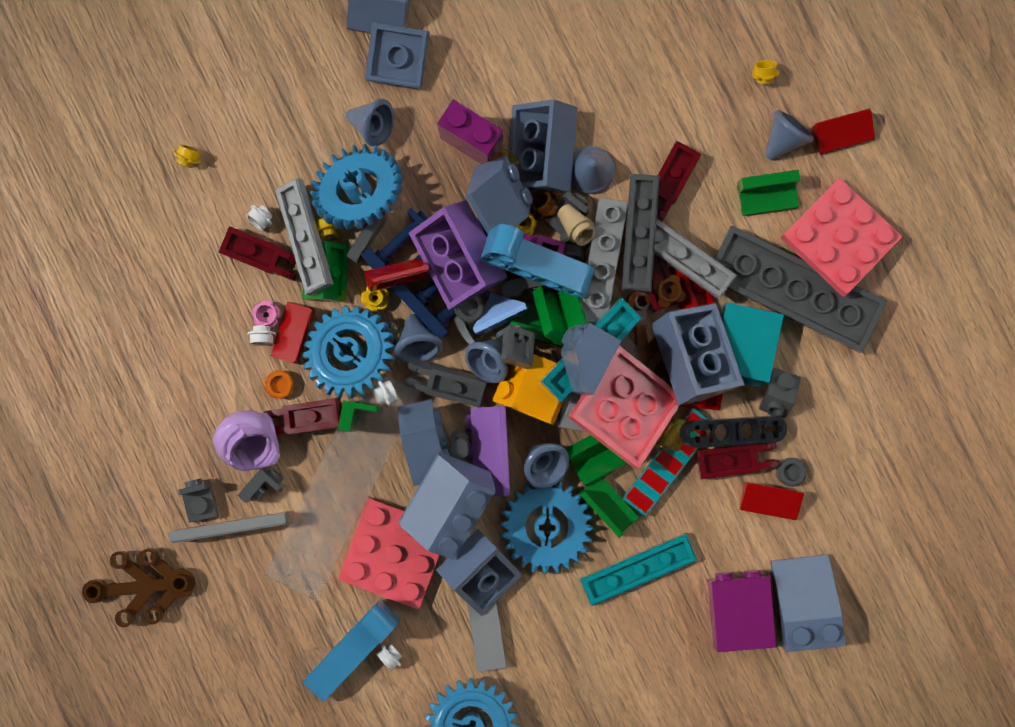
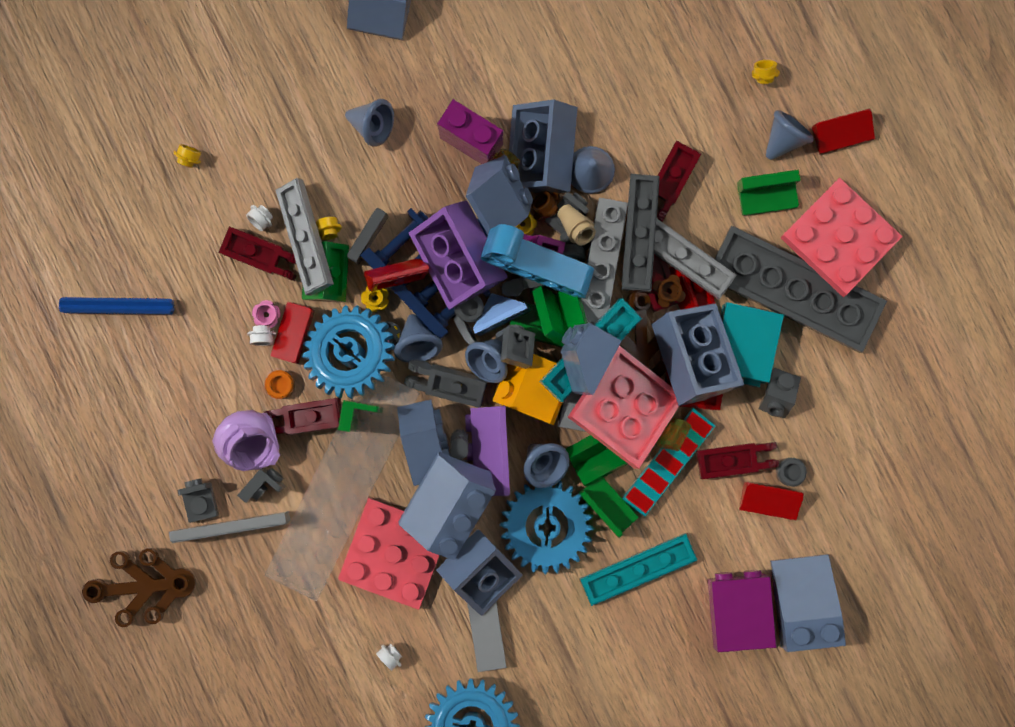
dark azure beam [302,599,401,702] -> none
dark azure gear [310,144,403,230] -> none
sand blue plate [365,22,430,89] -> none
white plate [374,380,398,408] -> none
black beam [679,416,787,447] -> none
none -> blue axle [59,297,175,315]

